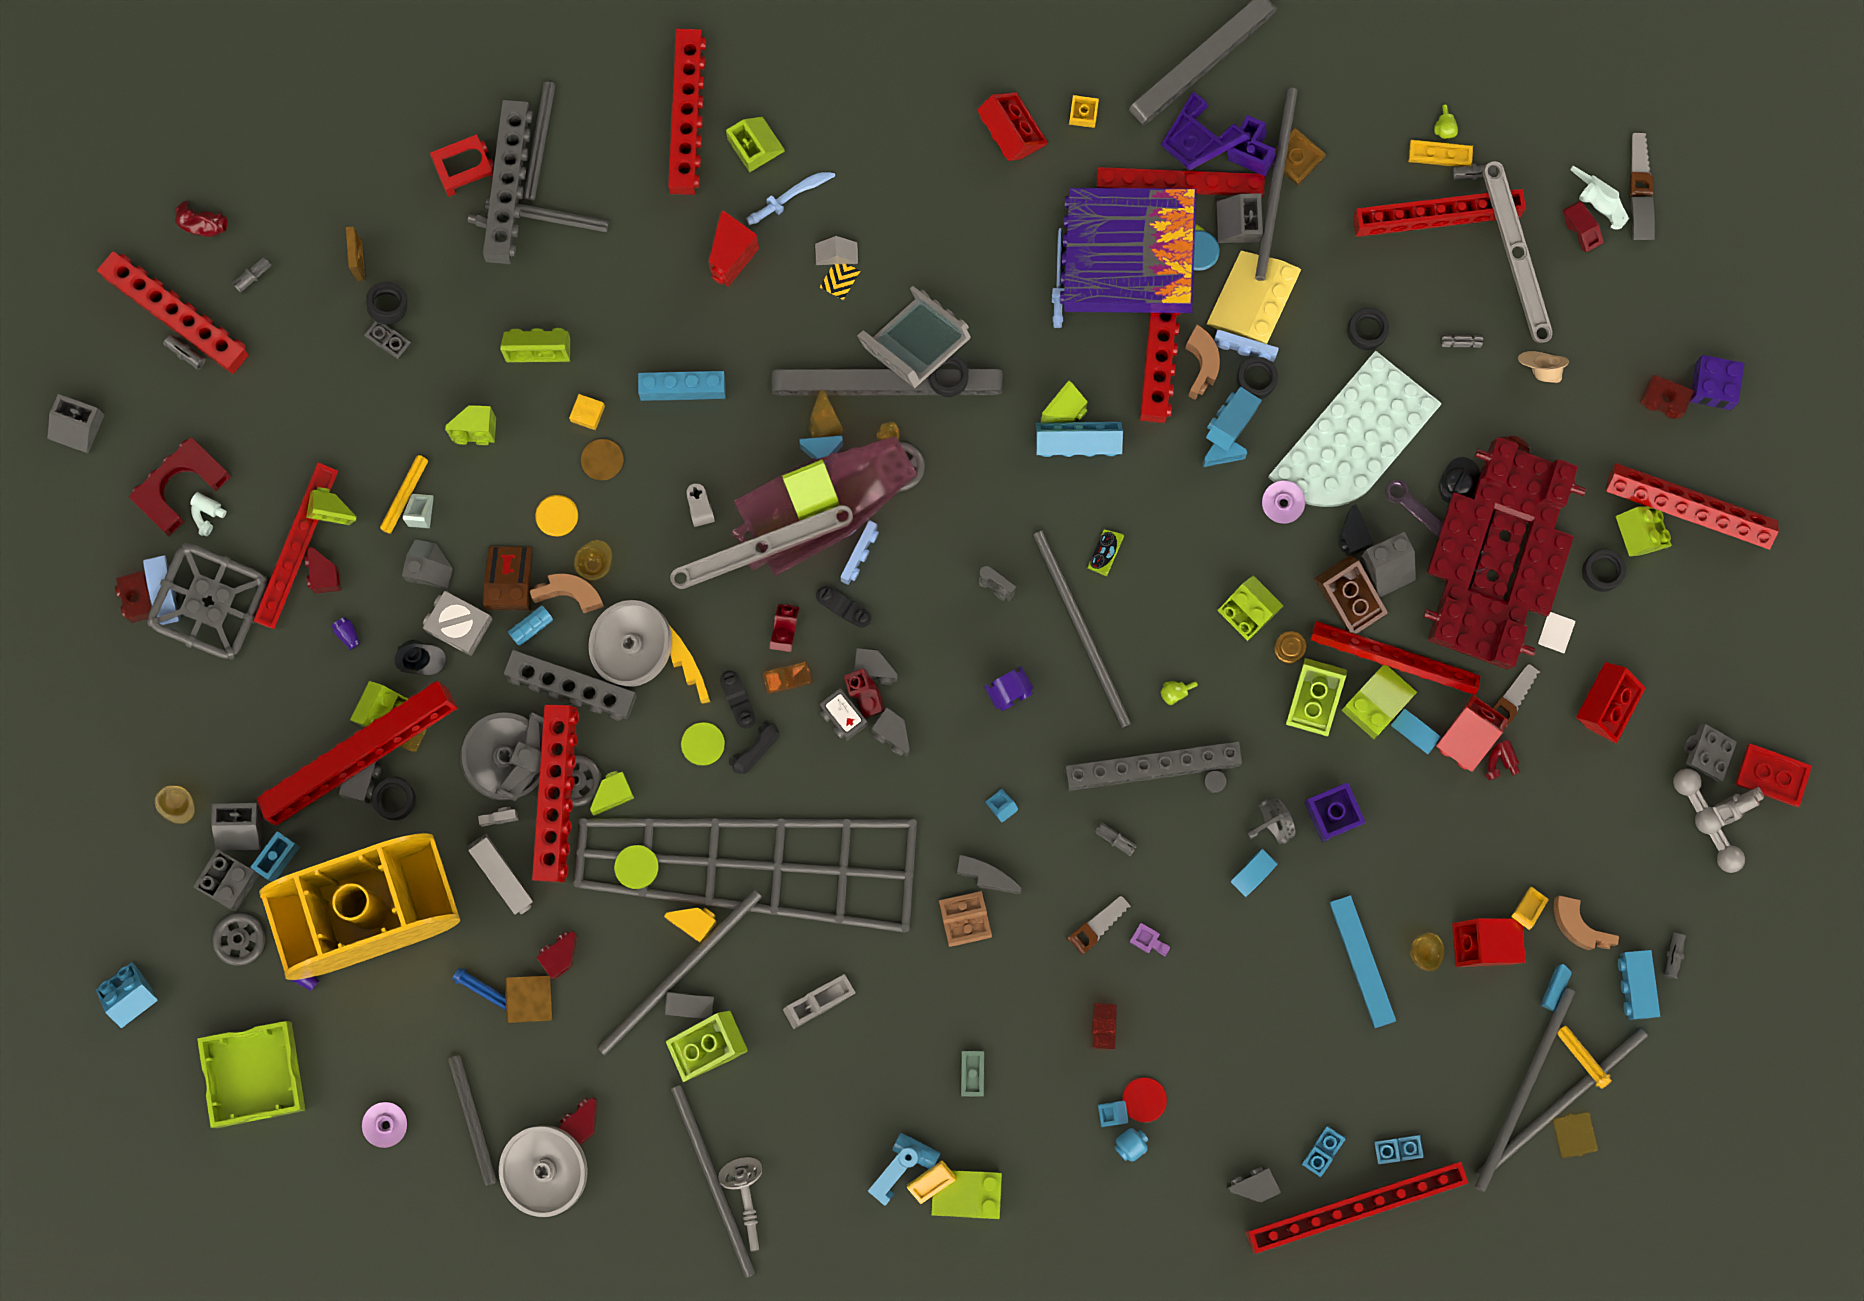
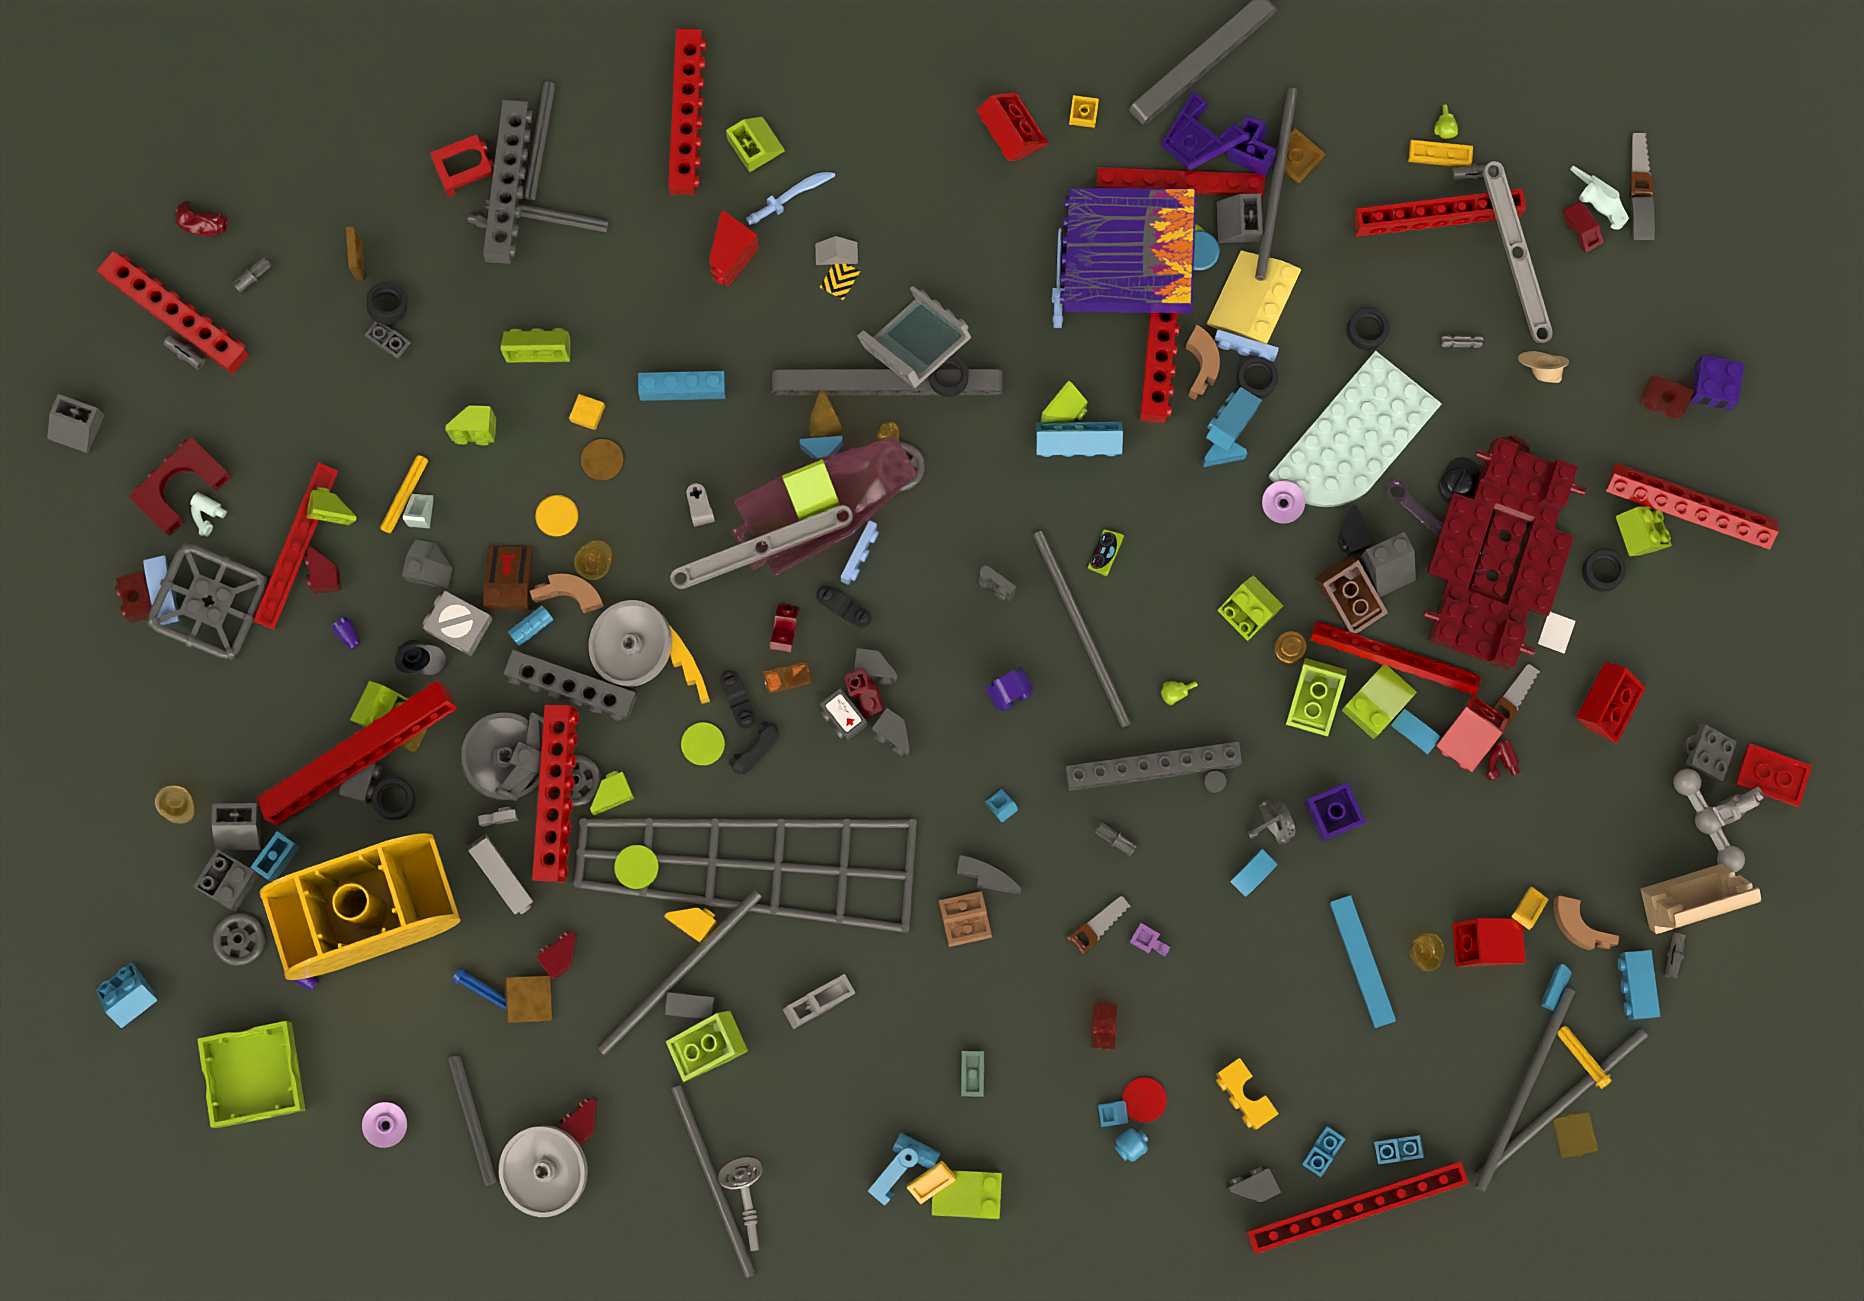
none -> yellow arch [1216,1058,1278,1130]
none -> tan panel [1641,863,1761,934]

